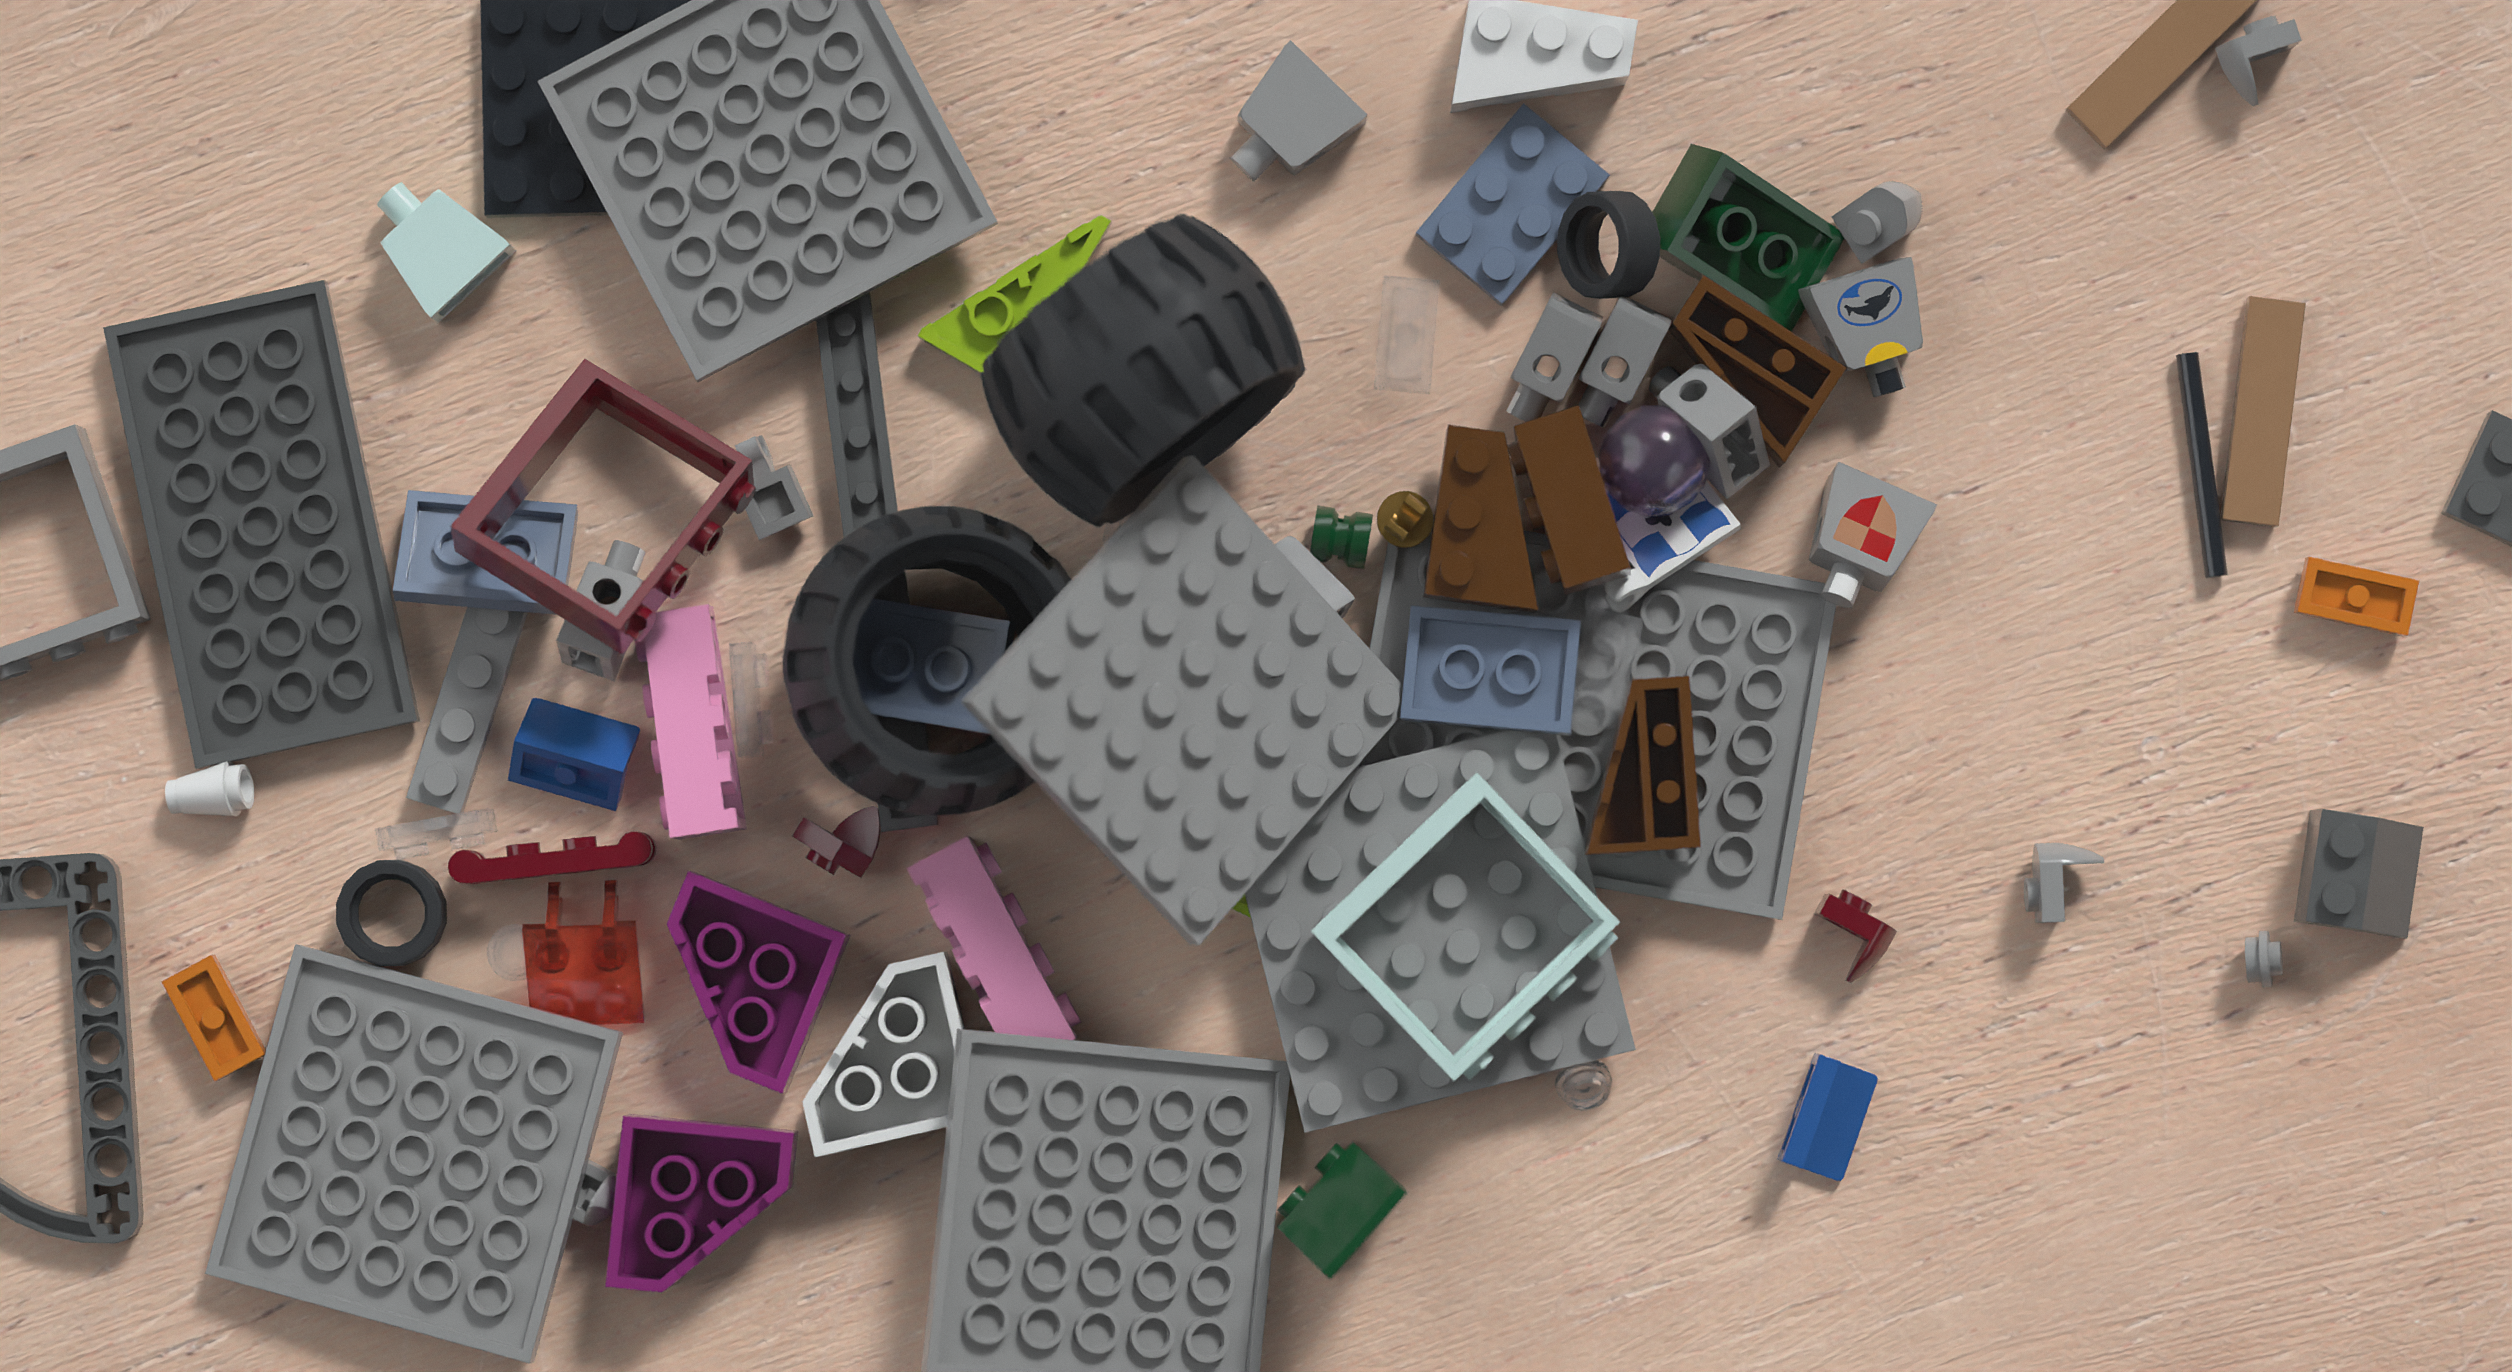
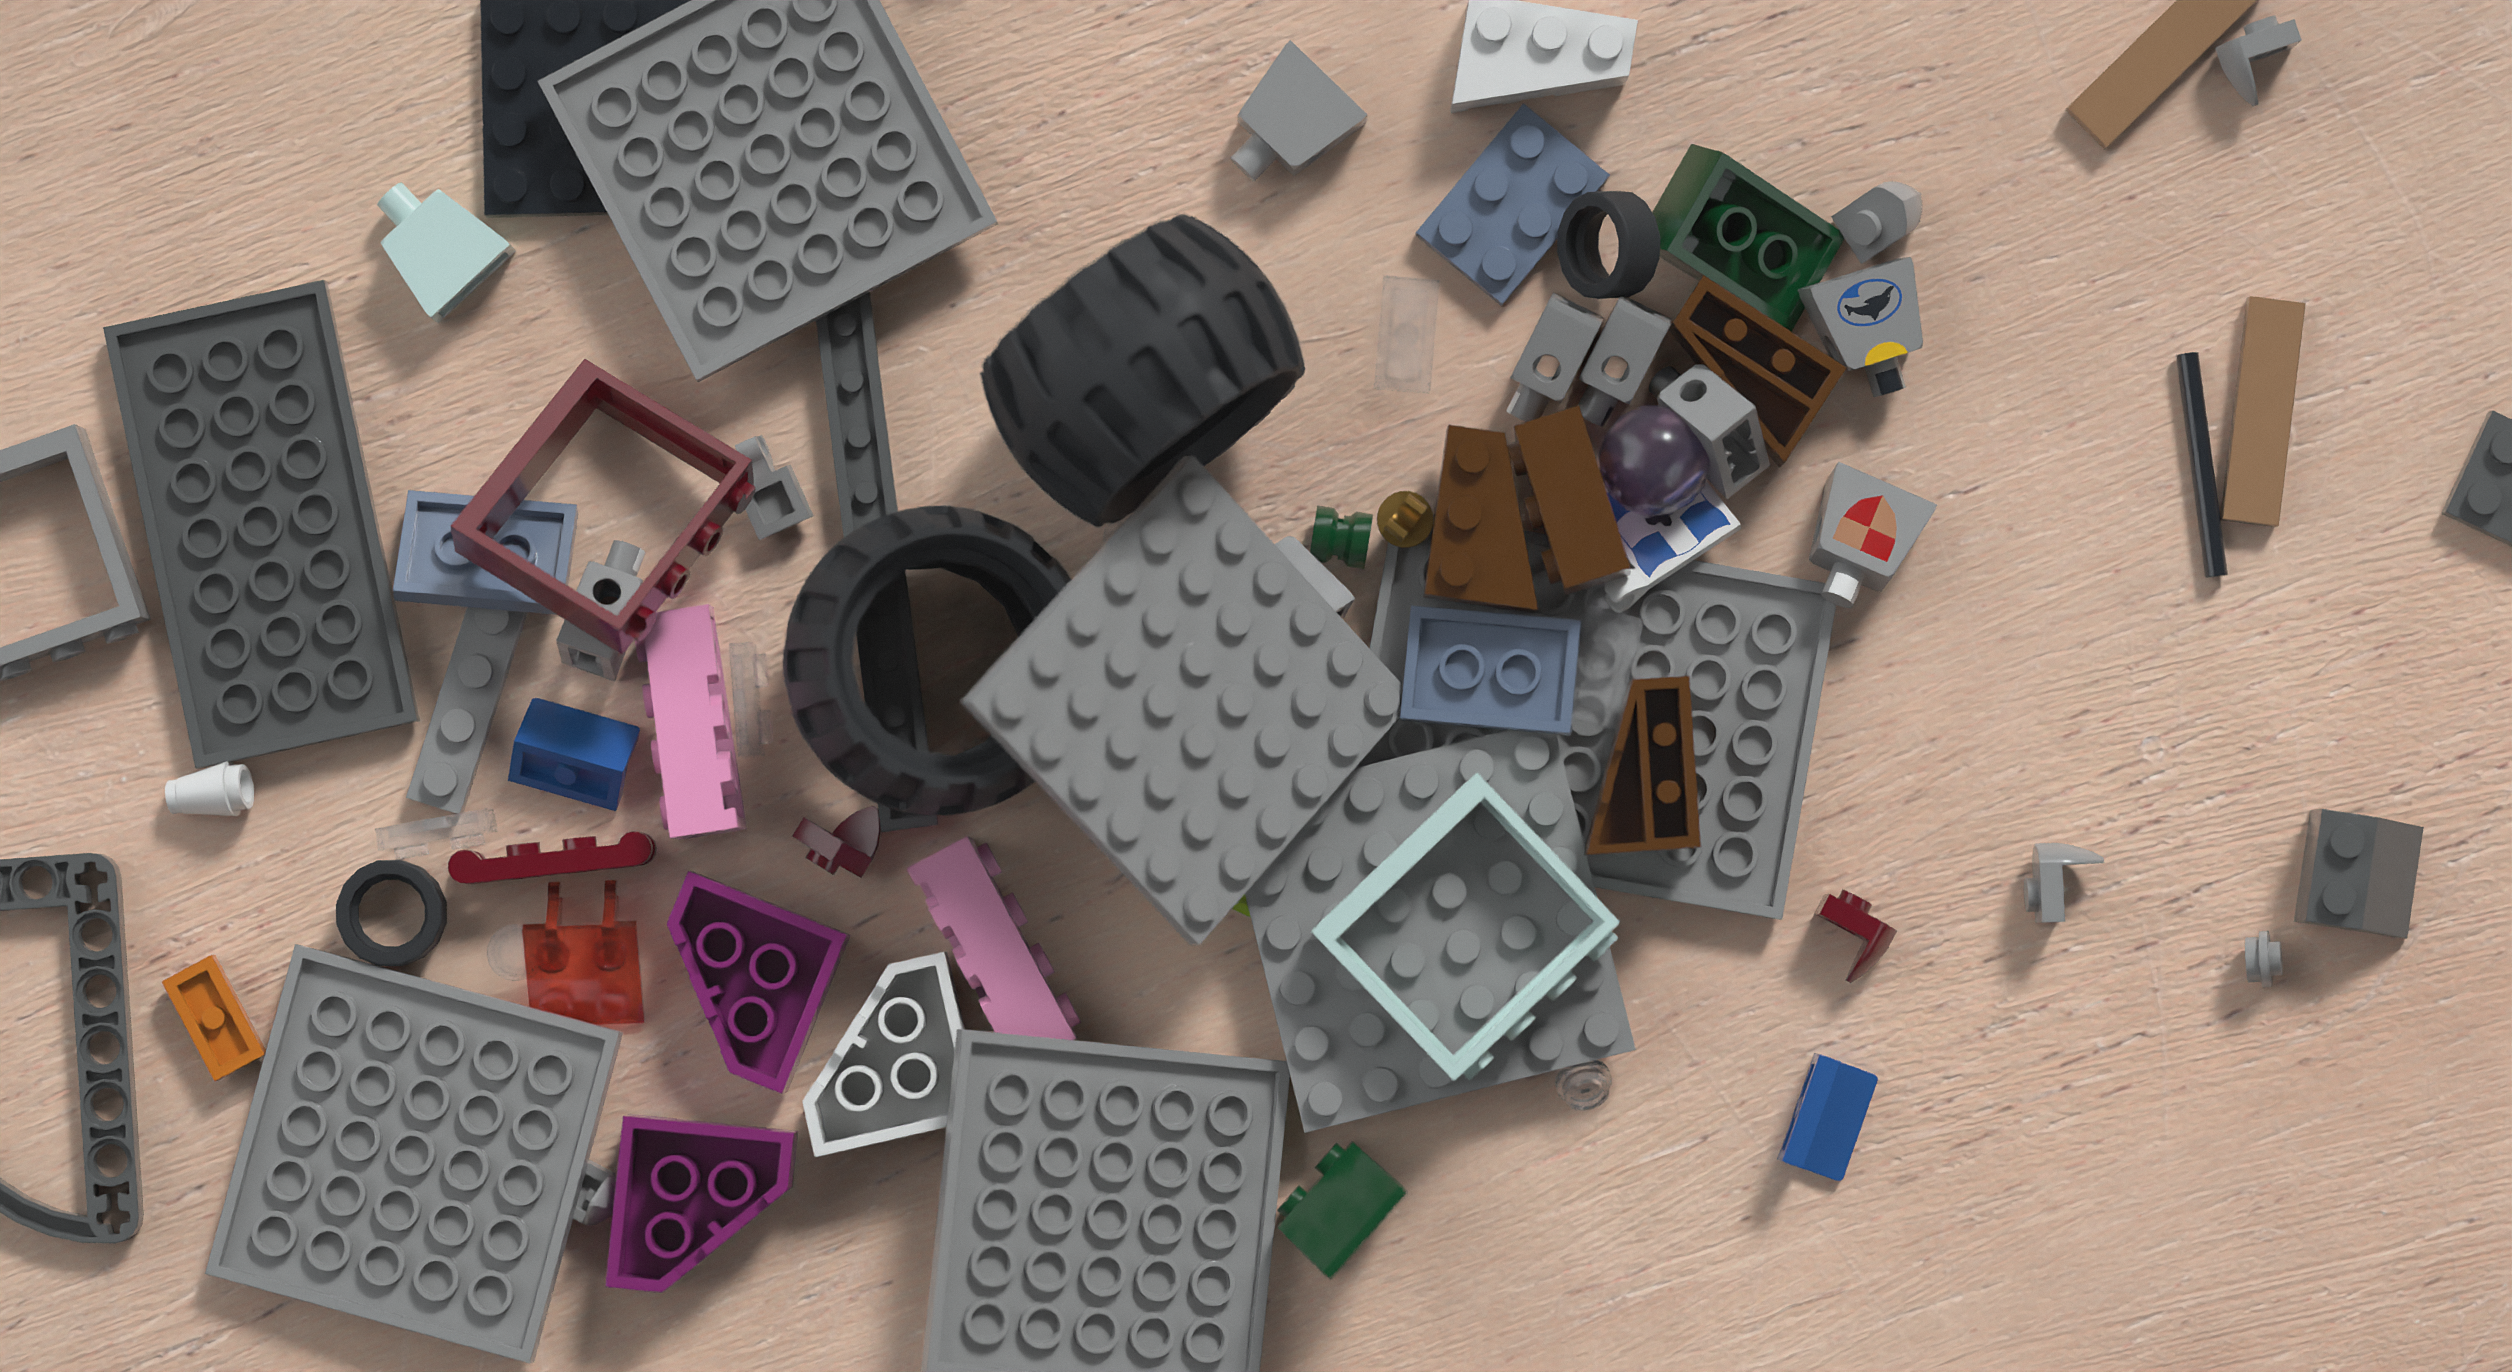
sand blue plate [852,598,1016,734] -> none
lime wing [918,215,1112,373] -> none
orange plate [2294,557,2420,637] -> none

